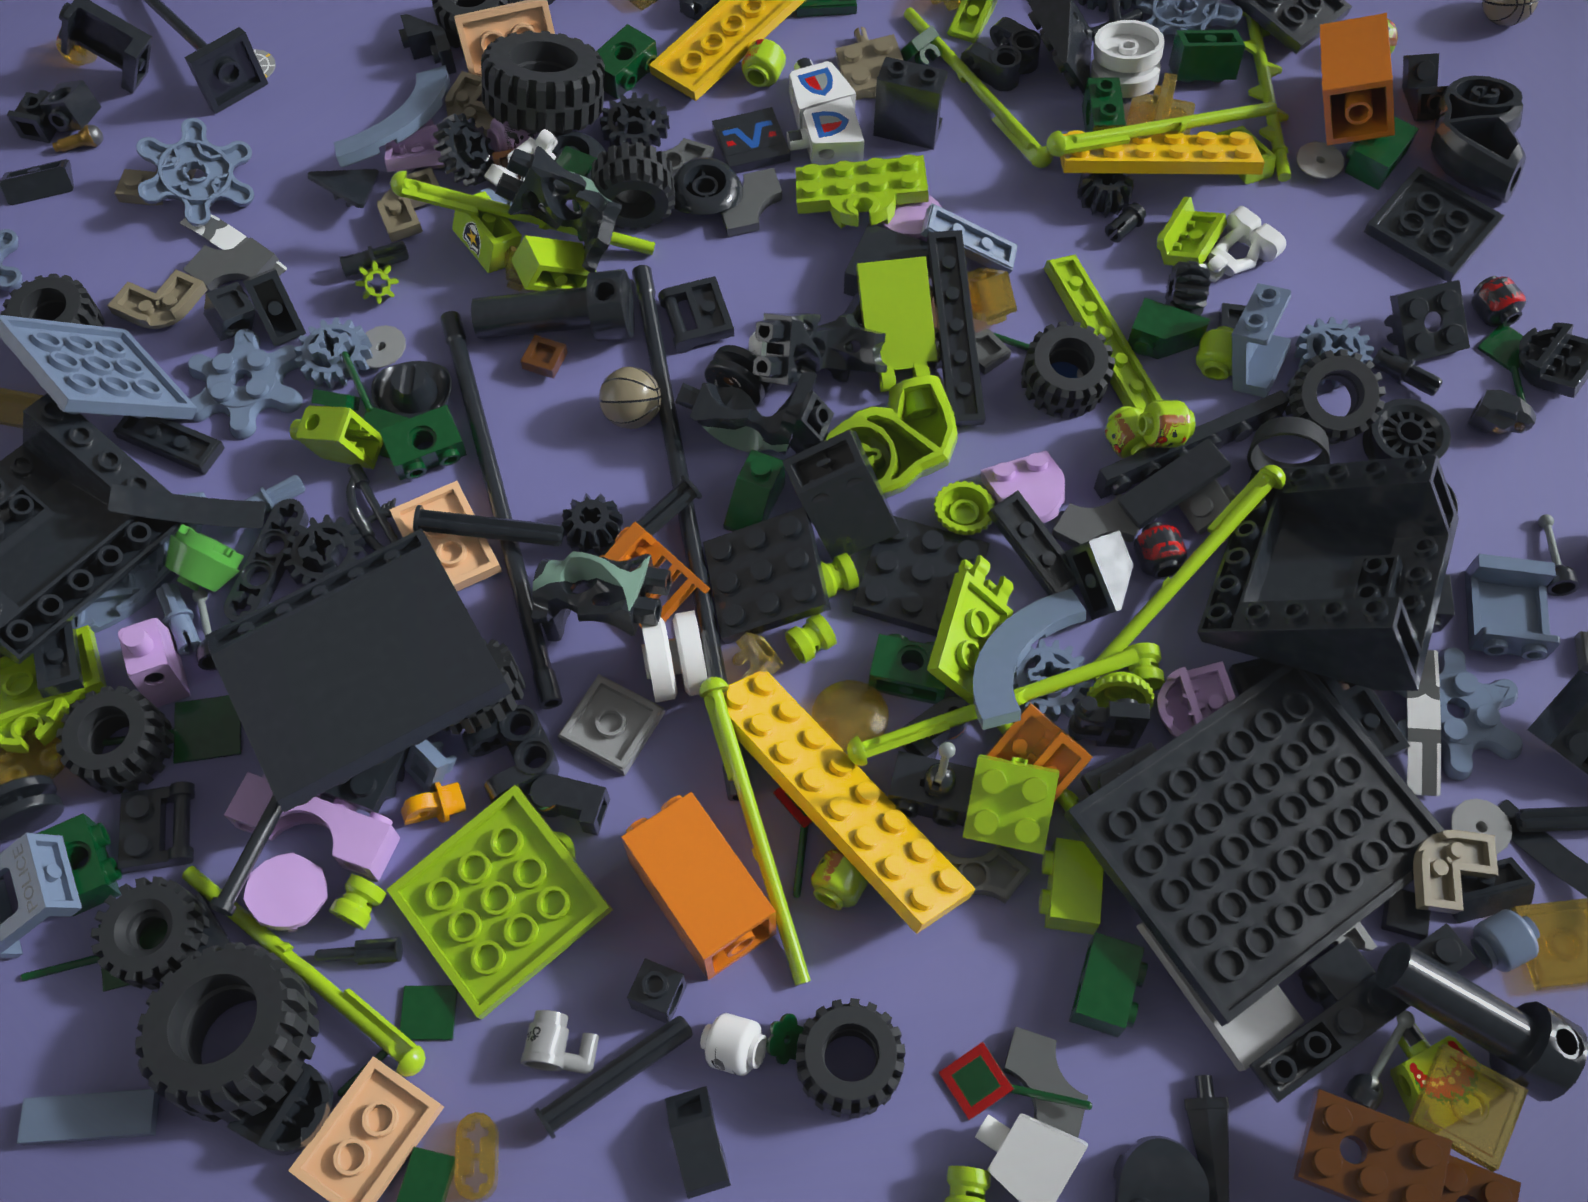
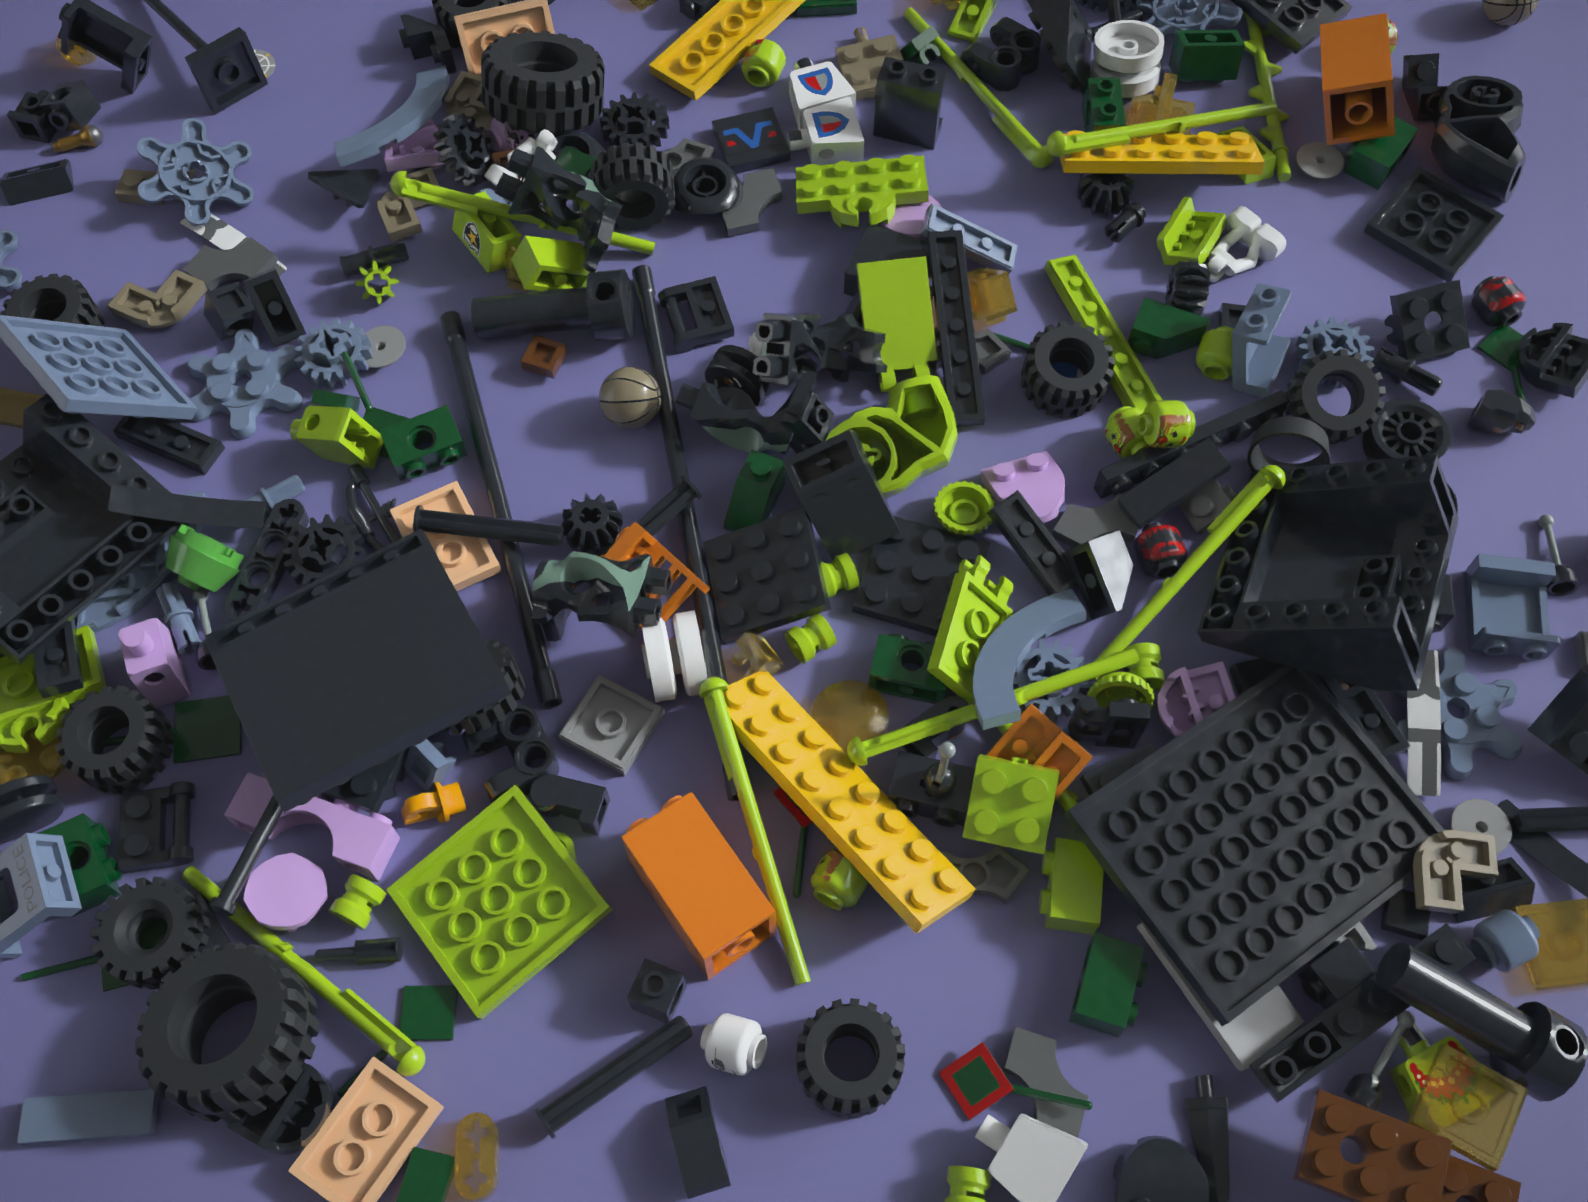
black hat [371,361,452,419] -> none
light grey piece [521,1010,599,1074] -> none
dark green brick [597,24,657,99] -> none
dark green plant [766,1013,804,1065] -> none

